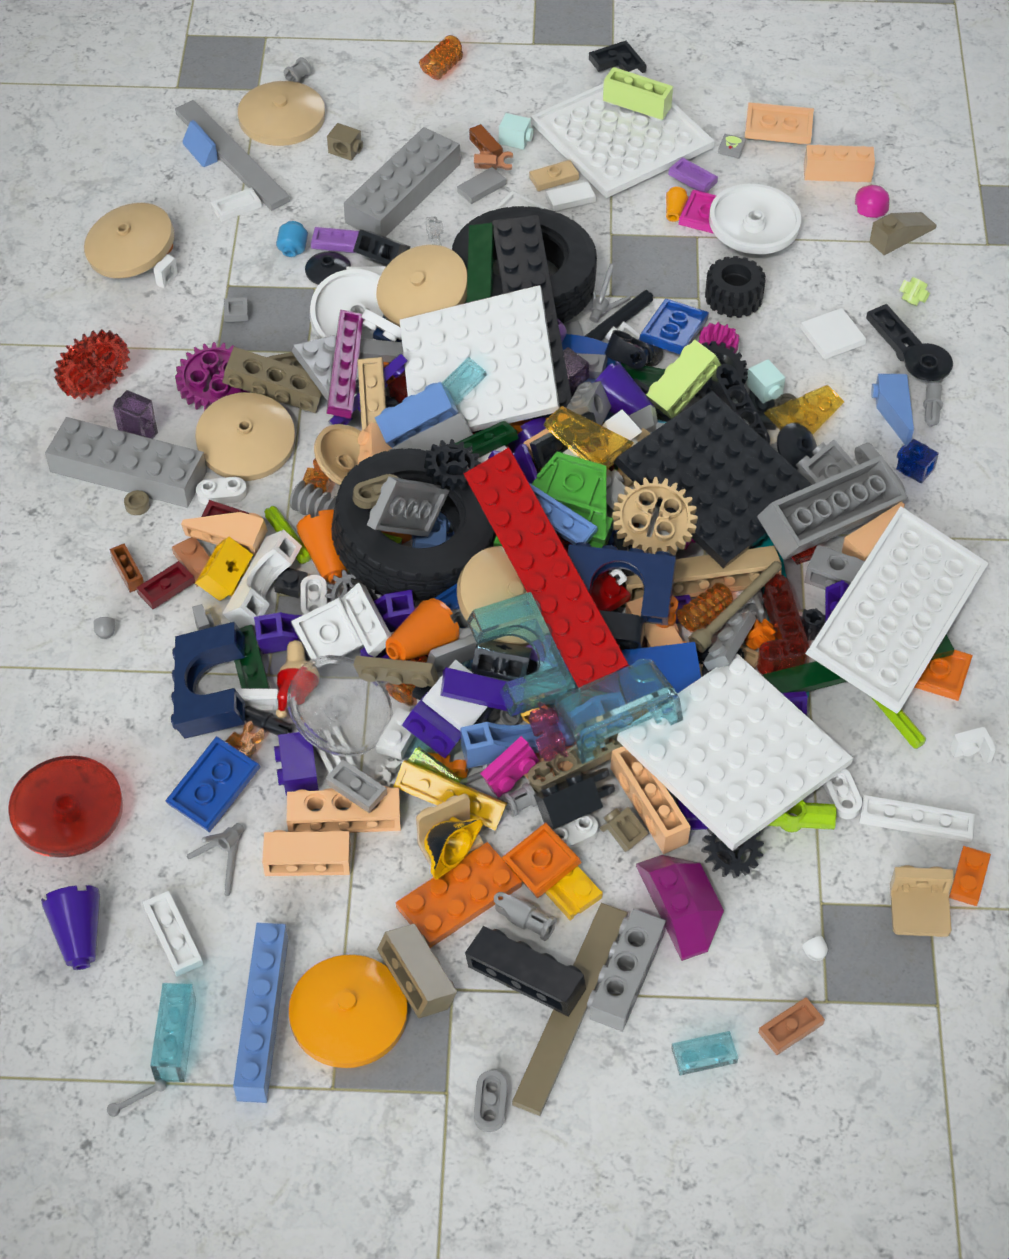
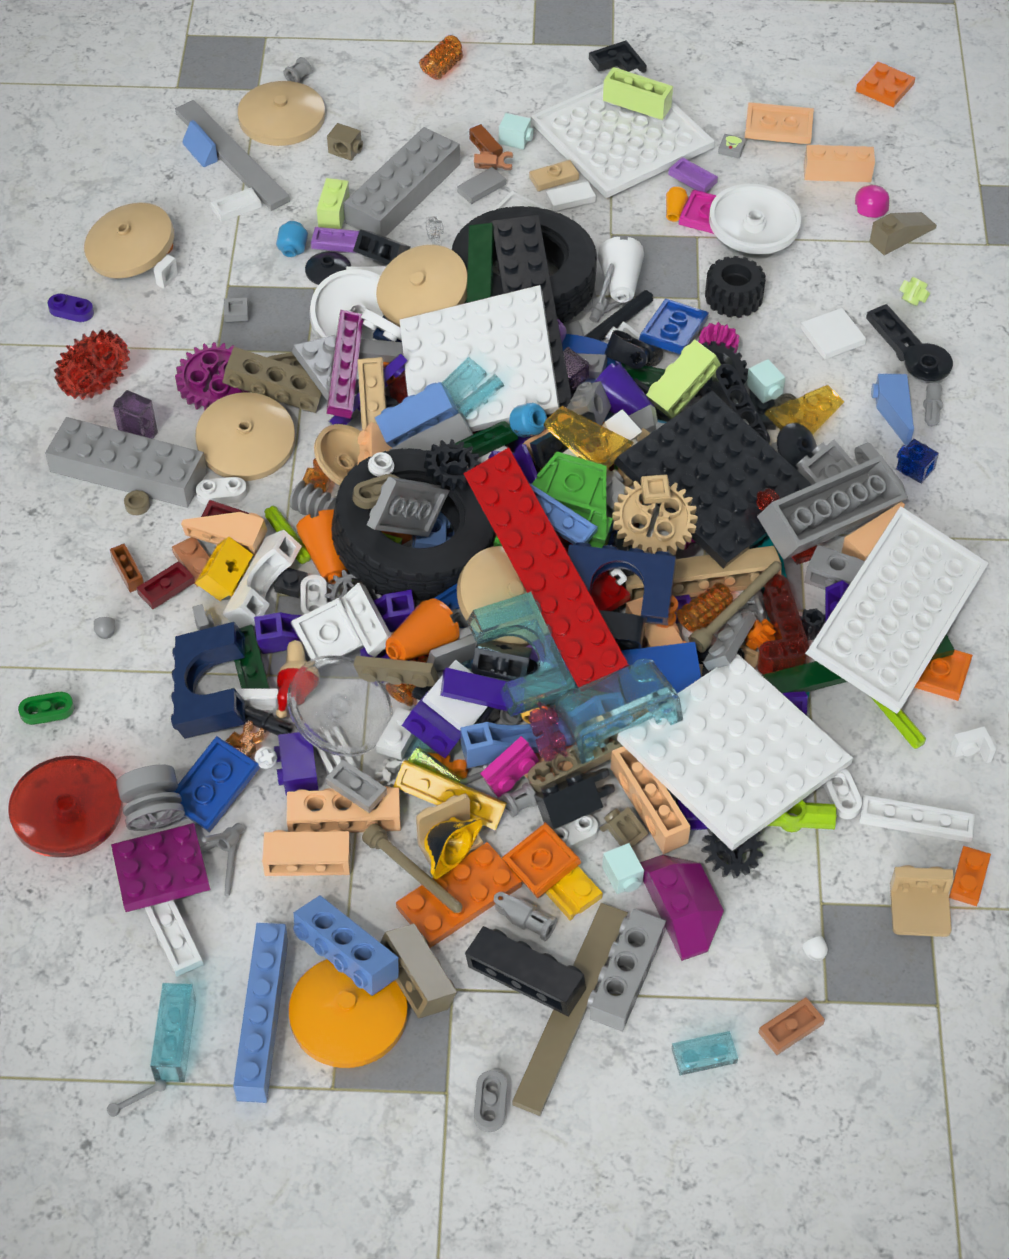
dark purple cone [41,885,100,970] -> none
none -> green plate [18,692,74,725]
none -> dark purple plate [47,293,94,322]
none -> magenta plate [111,823,211,912]
none -> light grey wheel [116,764,185,831]
none -> white axle [255,747,277,769]
none -> medium blue brick [293,895,399,996]
none -> yellowish green brick [317,178,350,229]
none -> dark tan piece [362,823,463,913]
none -> white plate [368,452,394,477]
none -> clear light blue pin [456,374,505,418]
none -> dark azure head [509,403,547,438]
none -> white cone [598,237,644,303]
none -> light aqua brick [602,843,644,894]
none -> tan tile [641,475,671,504]
none -> clear red plate [756,488,780,511]
none -> orange plate [856,62,916,108]

